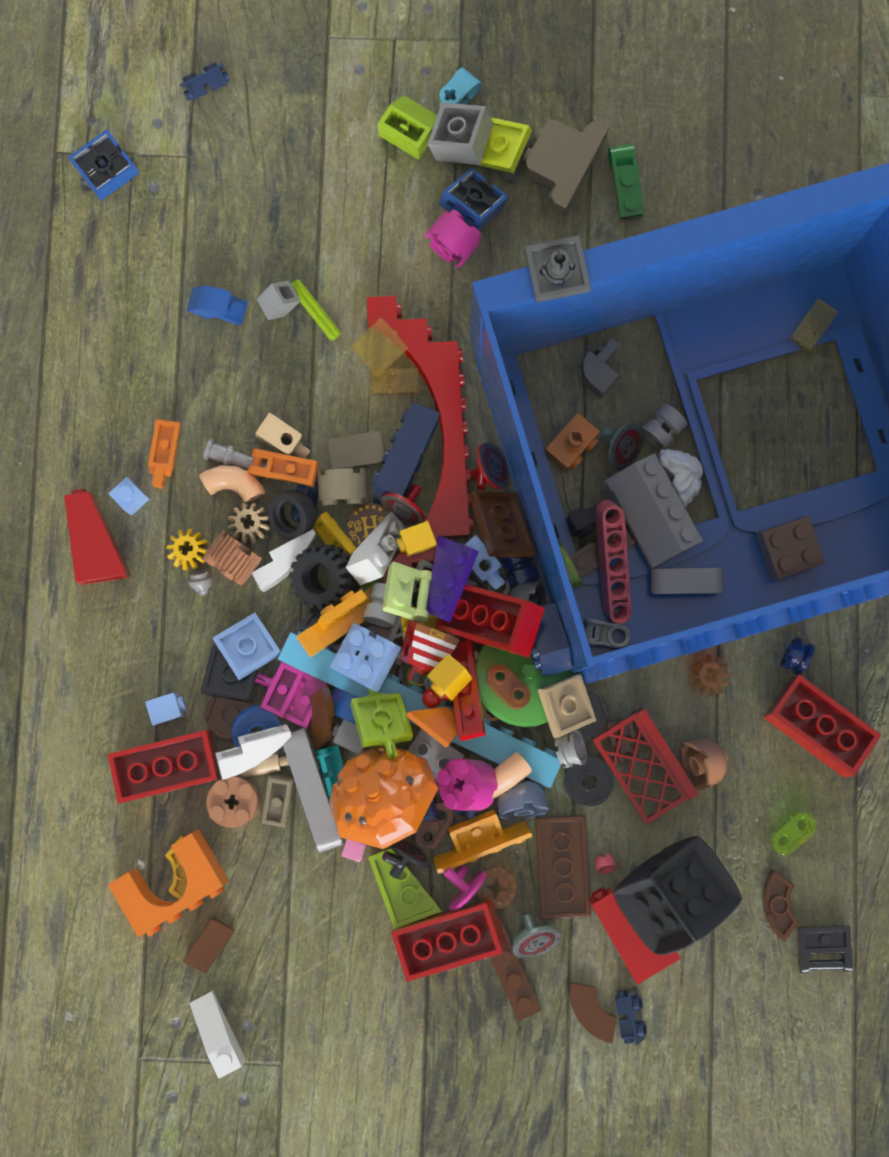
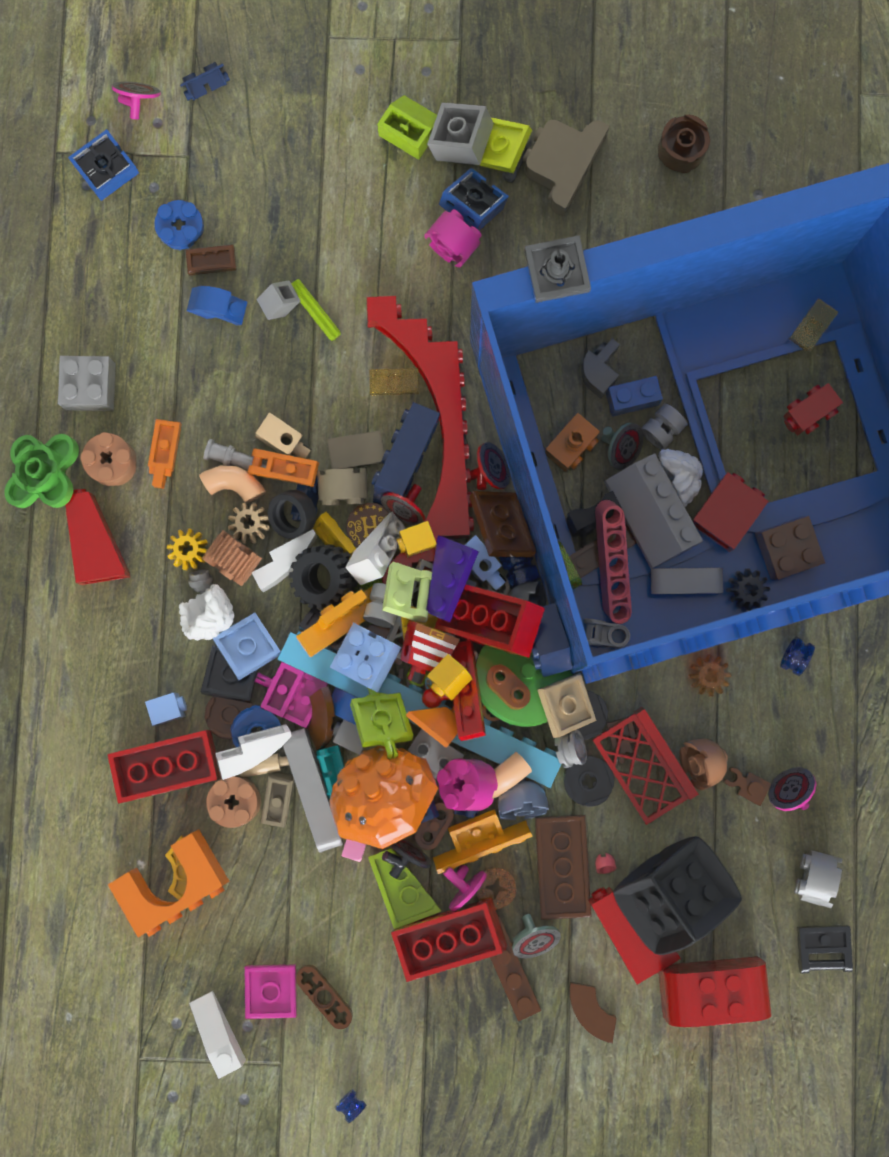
light blue brick [108,477,150,515] -> none
reddish brown slope [183,916,235,974] -> none
clear yellow piece [350,317,409,377] -> none
medium azure piece [439,67,482,107] -> none
green plate [608,144,644,219] -> none
dark blue hinge [615,987,647,1045] -> none
red brick [763,674,881,778] -> none
reddish brown tile [763,869,800,942] -> none
clear neon green plate [770,812,816,855] -> none
none -> bright green plant [4,434,79,508]
none -> light grey brick [58,356,116,411]
none -> nougat brick [80,432,137,486]
none -> shield [112,81,161,120]
none -> blue plate [154,200,204,250]
none -> white hair [179,584,234,640]
none -> reddish brown plate [186,245,237,276]
none -> dark pink tile [245,964,297,1019]
none -> reddish brown beam [296,965,353,1029]
none -> clear blue wheel [334,1089,367,1124]
none -> blue brick [606,376,663,417]
none -> reddish brown brick [658,114,710,173]
none -> red brick [658,956,772,1027]
none -> red brick [692,472,769,552]
none -> reddish brown plate [723,767,772,806]
none -> black gear [726,568,770,611]
none -> shield [768,767,817,811]
none -> red brick [783,383,843,436]
none -> light grey brick [794,850,842,908]

